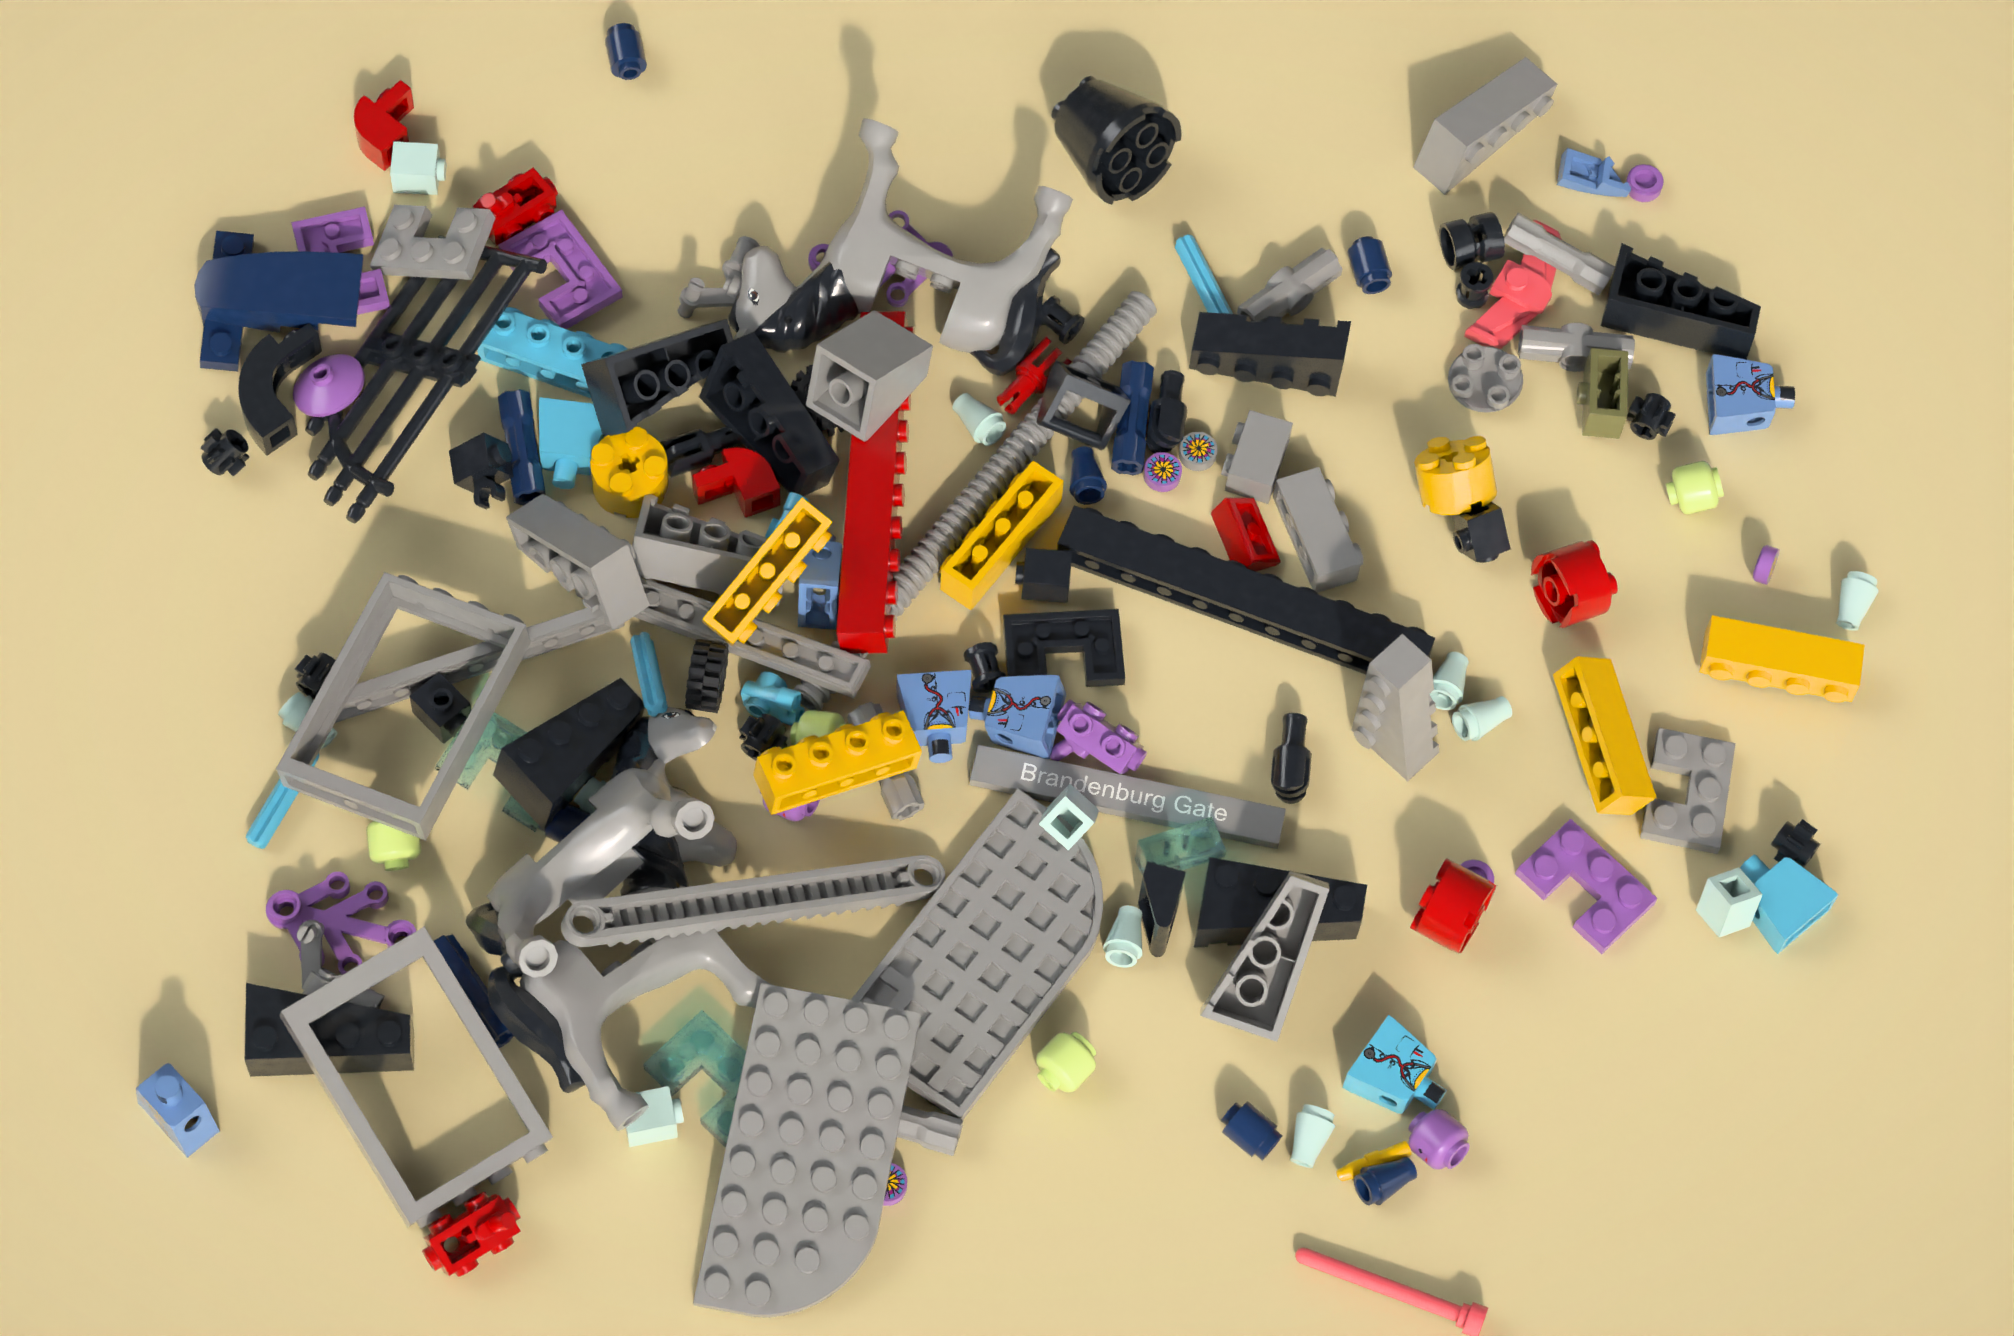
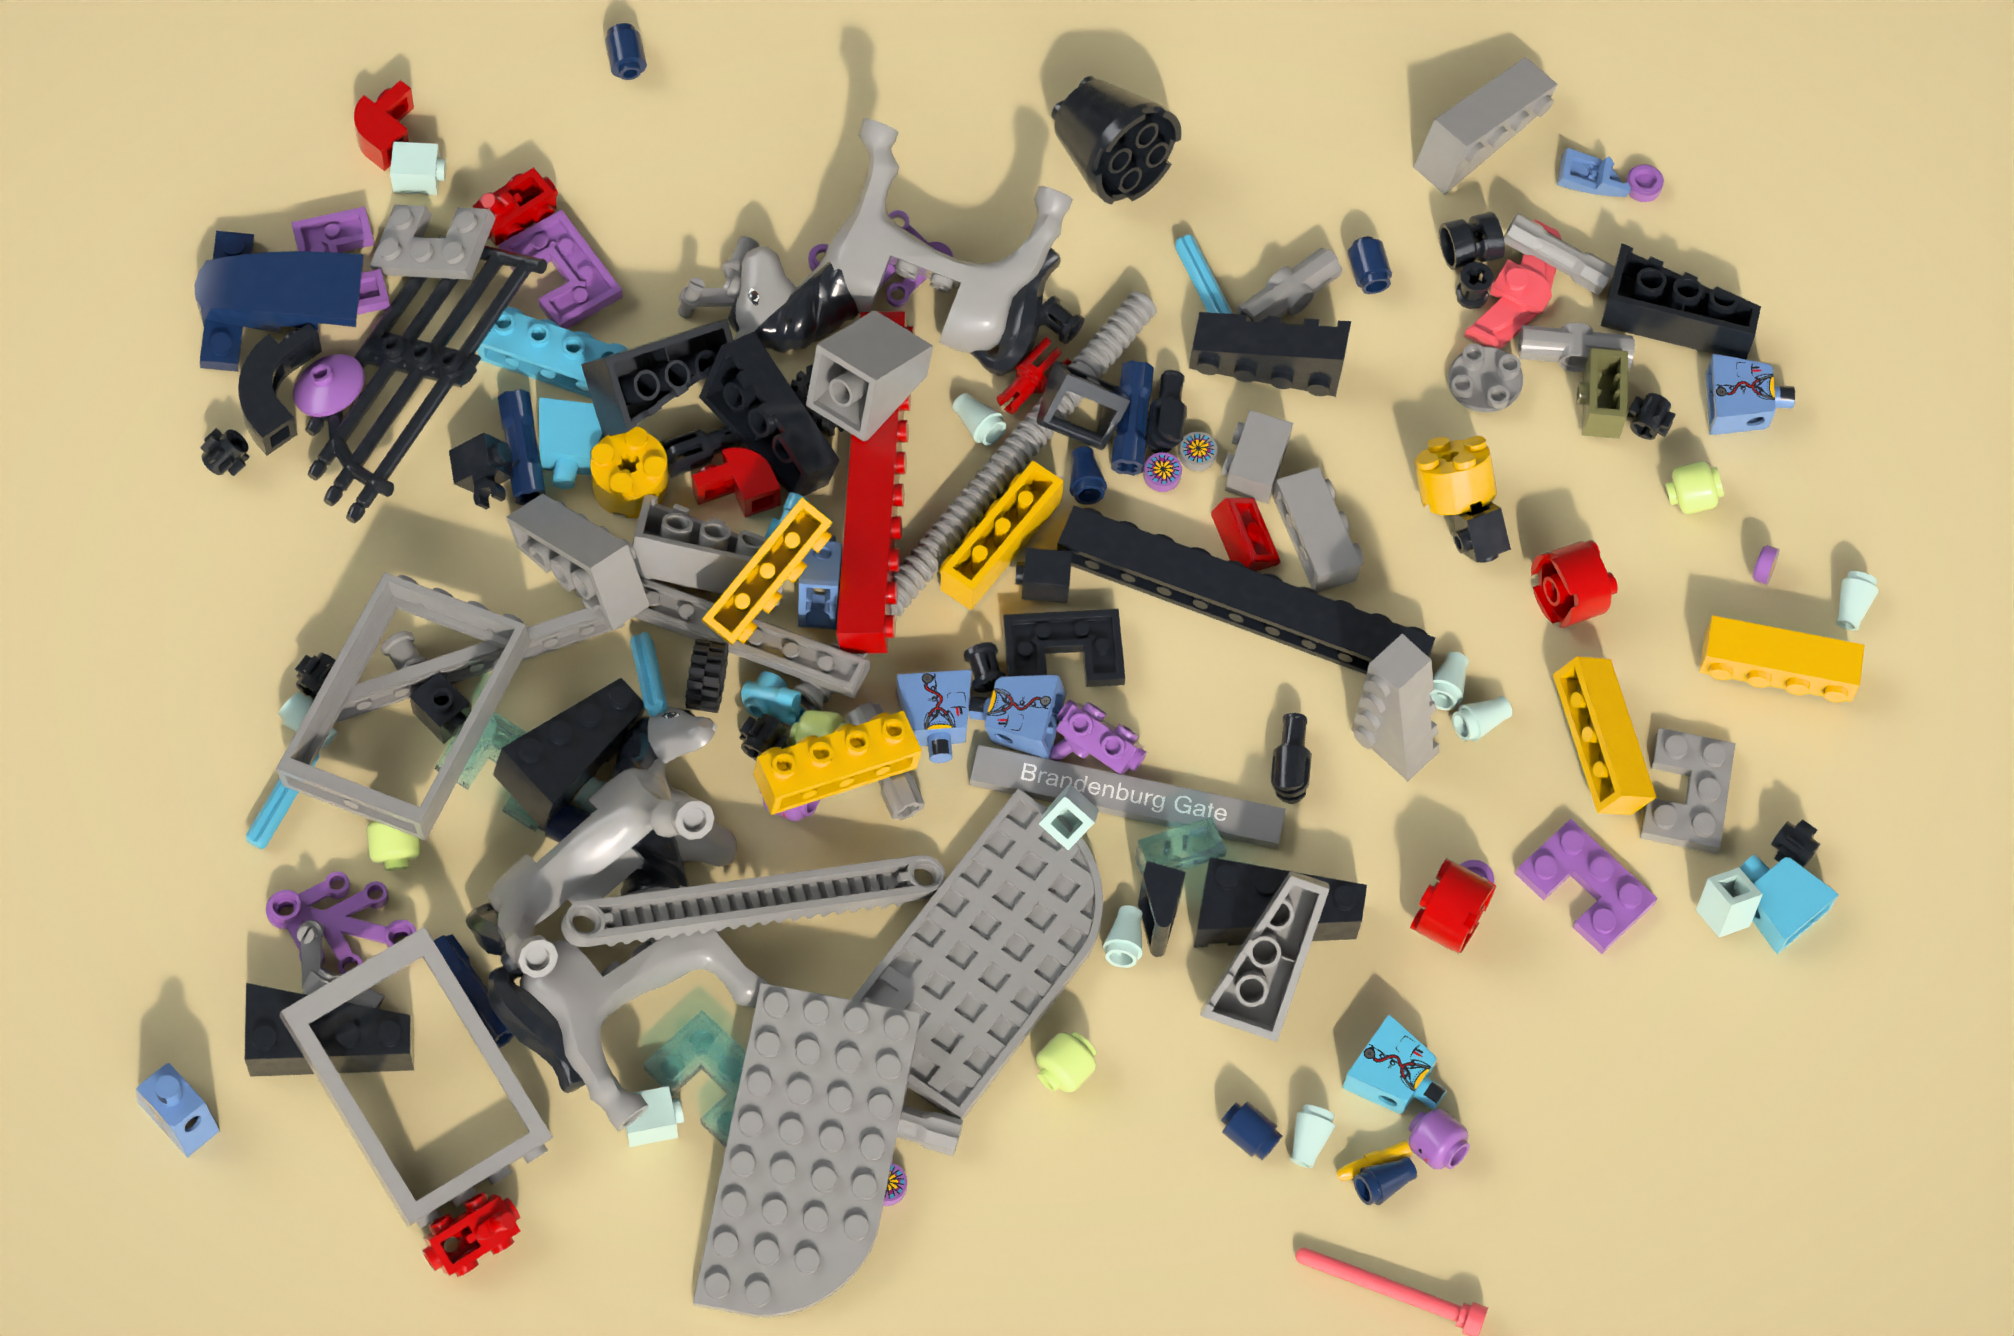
none -> light grey bush [381,631,428,670]

